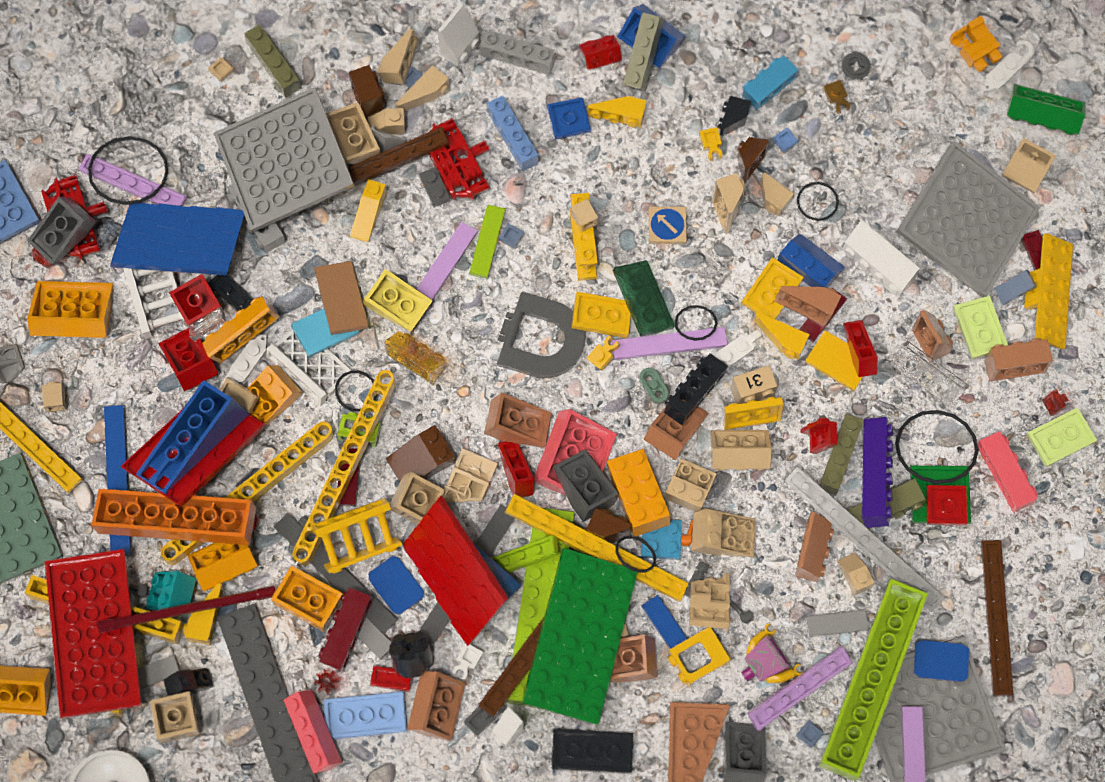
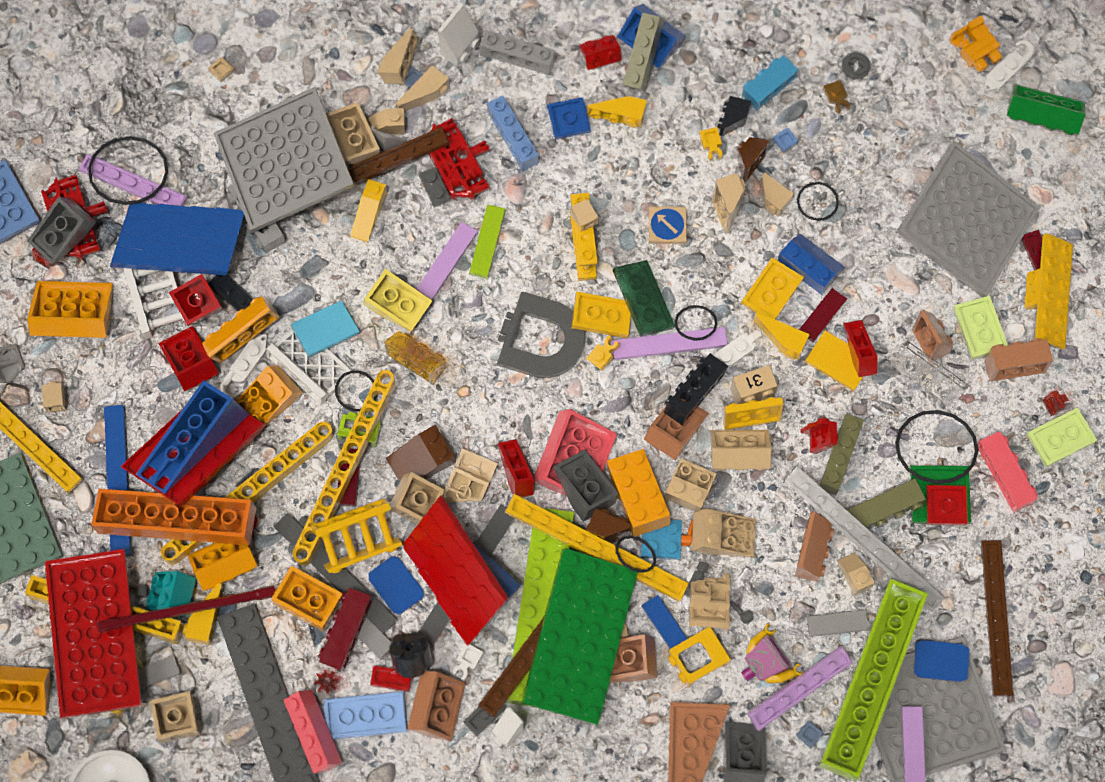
black slope [163,668,213,696] -> none
clear plate [189,307,226,342] -> none
tan tile [220,377,259,413] -> none
olive brick [244,24,301,98] -> none
medium nougat tile [314,261,368,335] -> none
reddish brown brick [349,65,386,118] -> none
nougat slope [484,392,552,448] -> none
lime tile [491,535,559,573] -> none
sand blue plate [499,223,524,249] -> none
black tile [551,729,633,774] -> none
sand green plate [639,368,669,404] -> none
nougat slope [774,286,841,326] -> none
white slope [843,220,920,297] -> none
dark purple brick [862,417,893,528] -> none
sand blue tile [994,270,1037,305] -> none
tan slope [1002,138,1056,194] -> none

